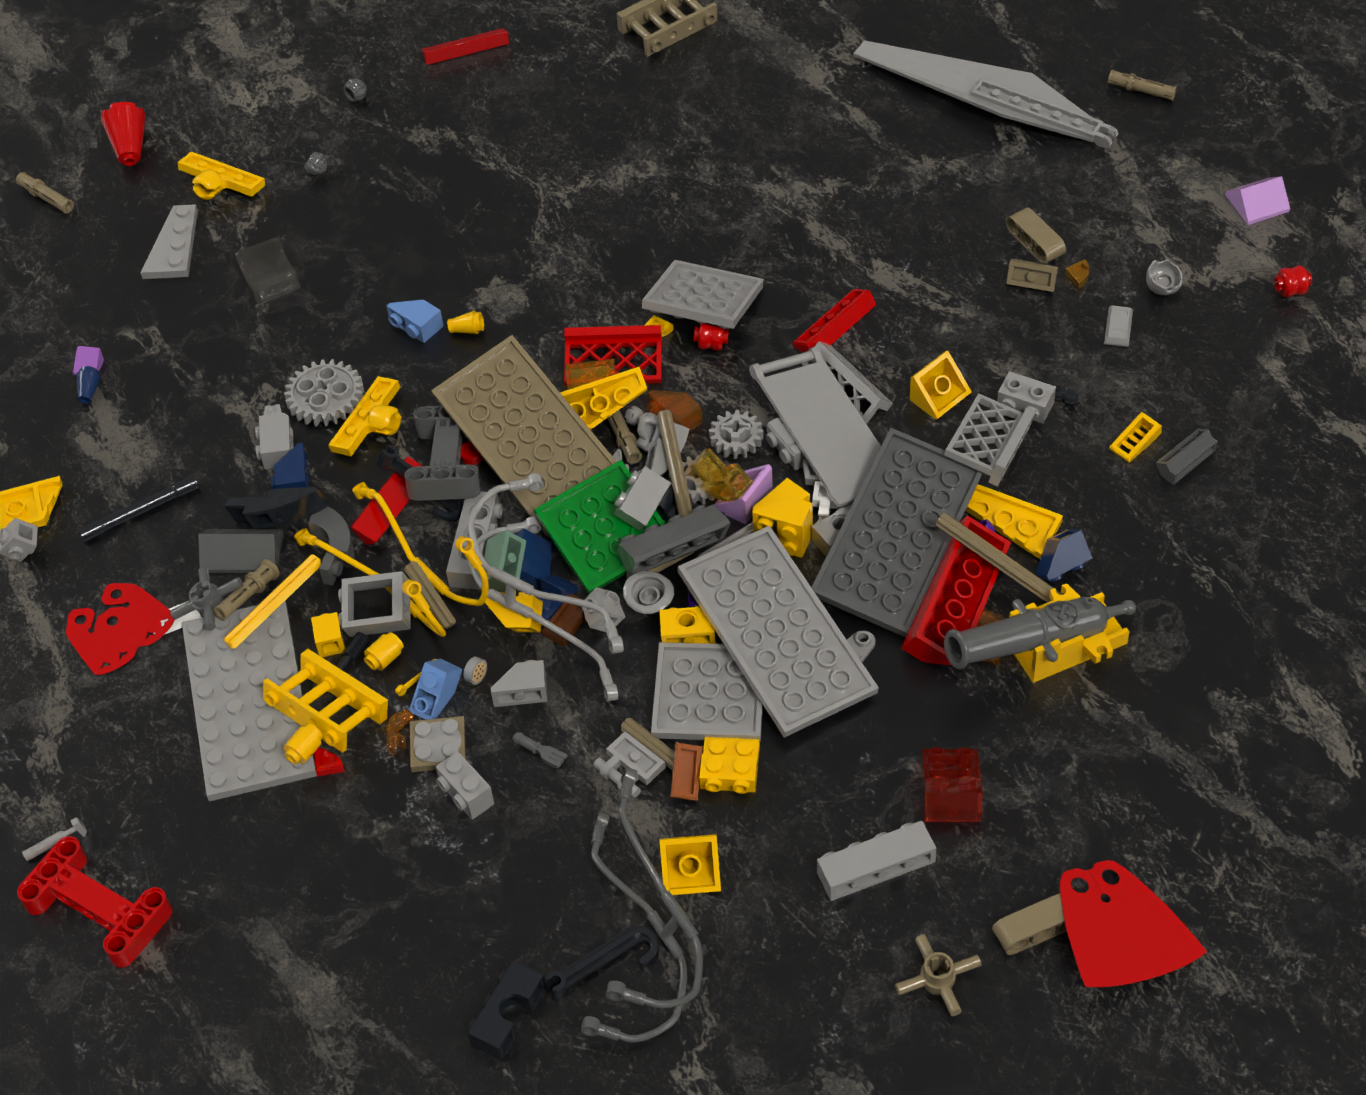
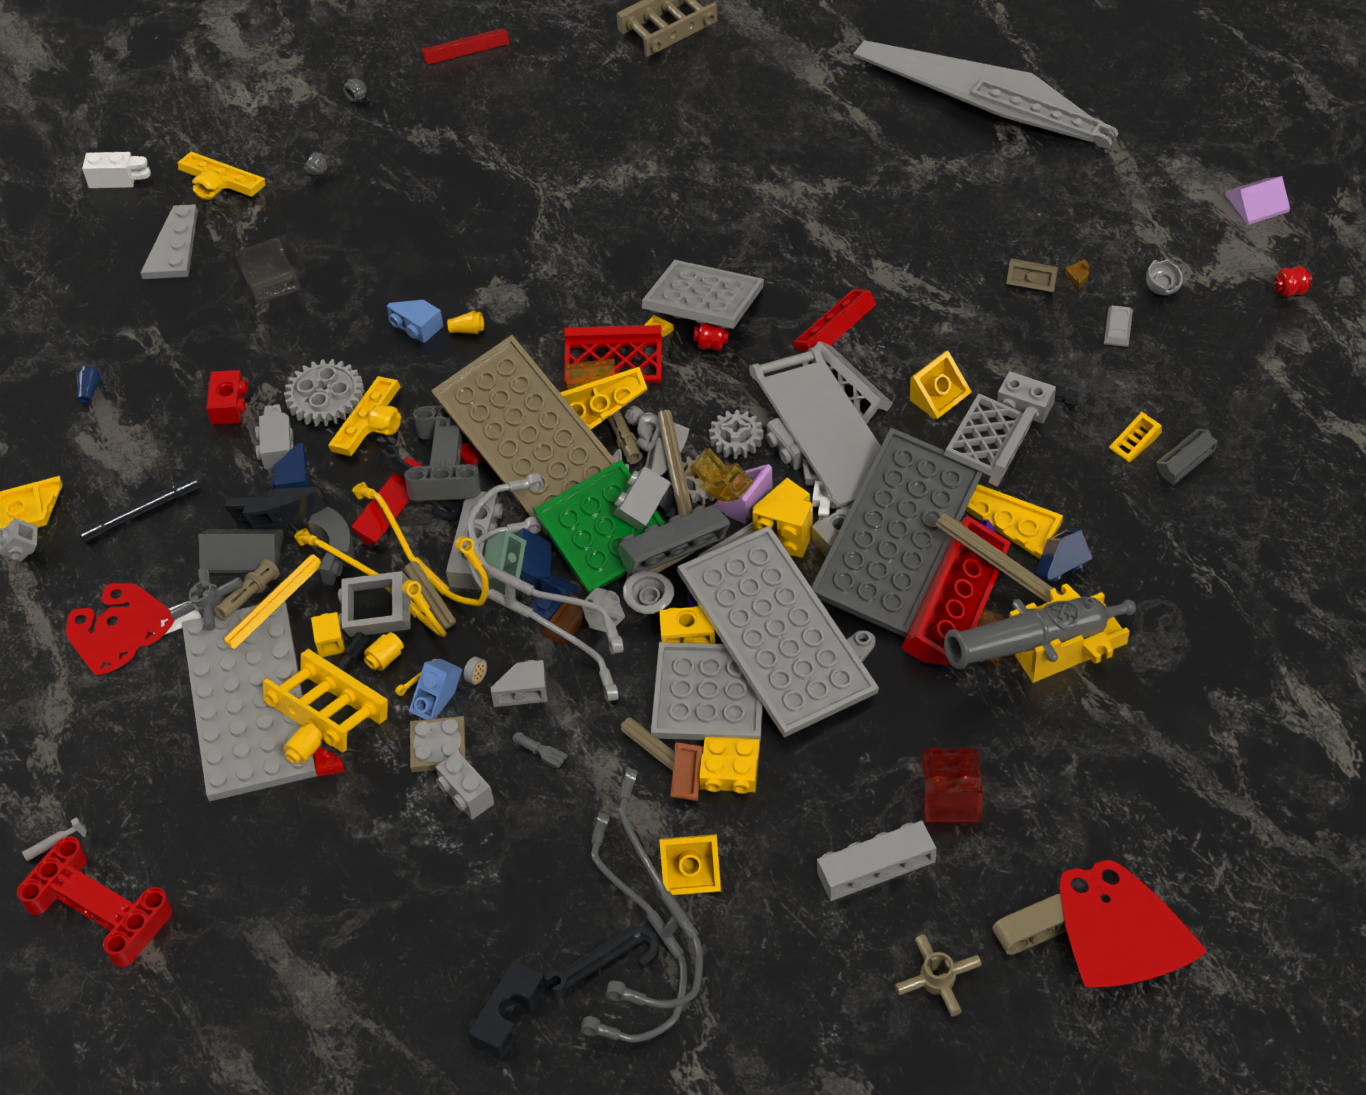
dark tan pin [16,172,74,213] -> none
medium lavender slope [73,346,104,375] -> none
red cone [100,102,146,166] -> none
clear orange piece [386,710,414,755] -> none
yellow slope [485,592,543,632] -> none
light grey plate [593,731,666,798] -> none
clear orange slope [648,390,702,431] -> none
dark tan beam [1006,207,1066,264] -> none
dark tan pin [1107,70,1177,101] -> none
none -> white hinge [82,152,151,188]
none -> red brick [206,370,248,424]

